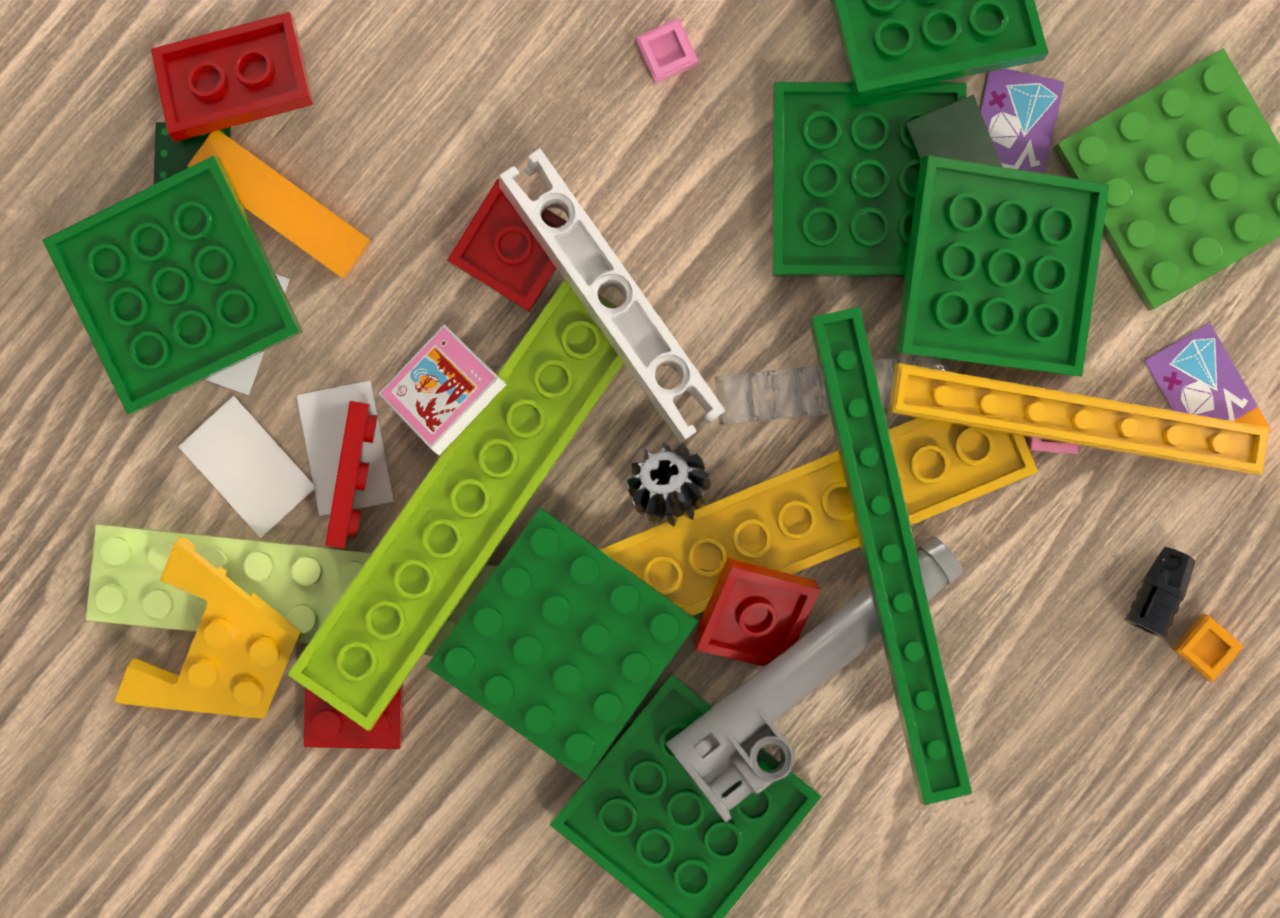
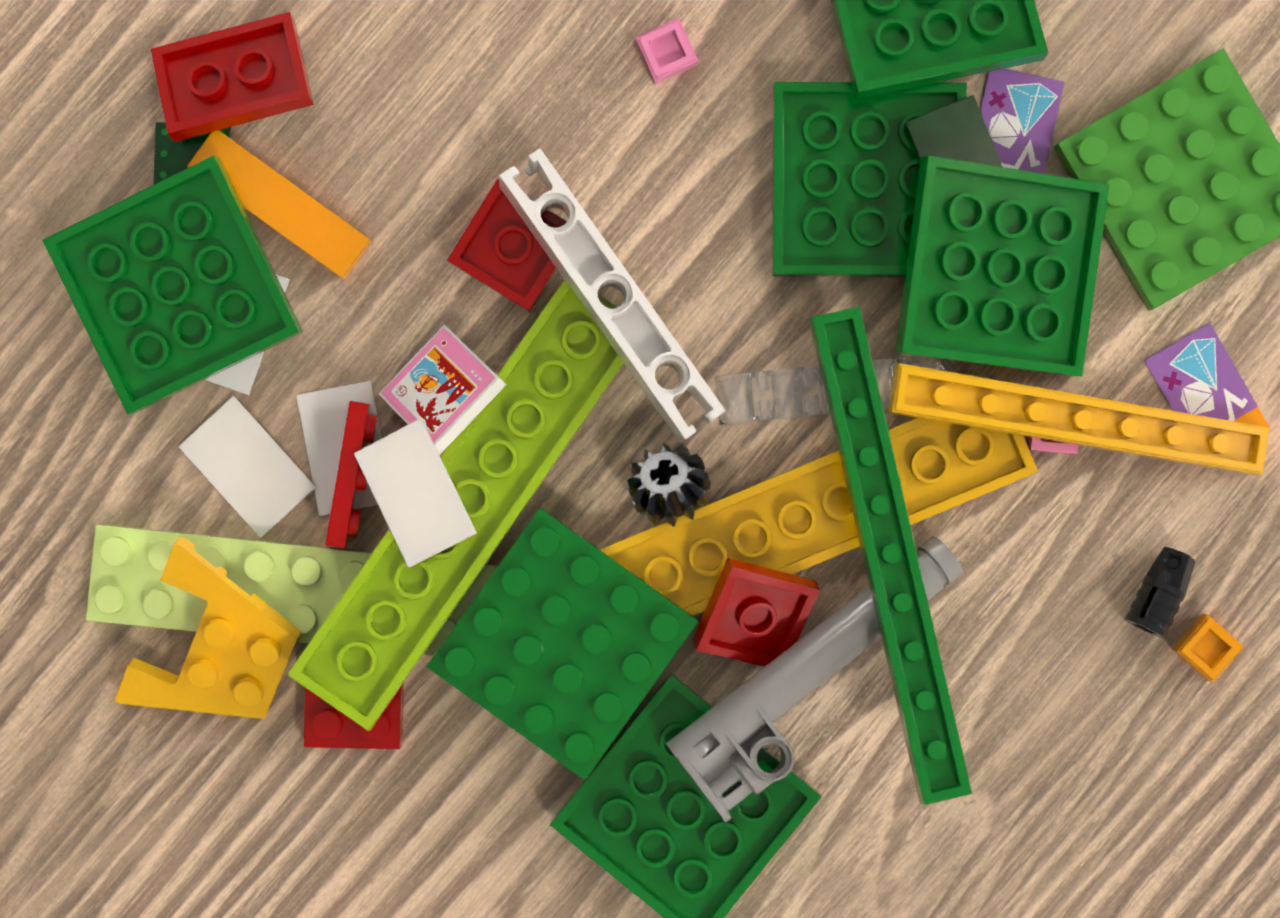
none -> white sticker [354,418,477,568]

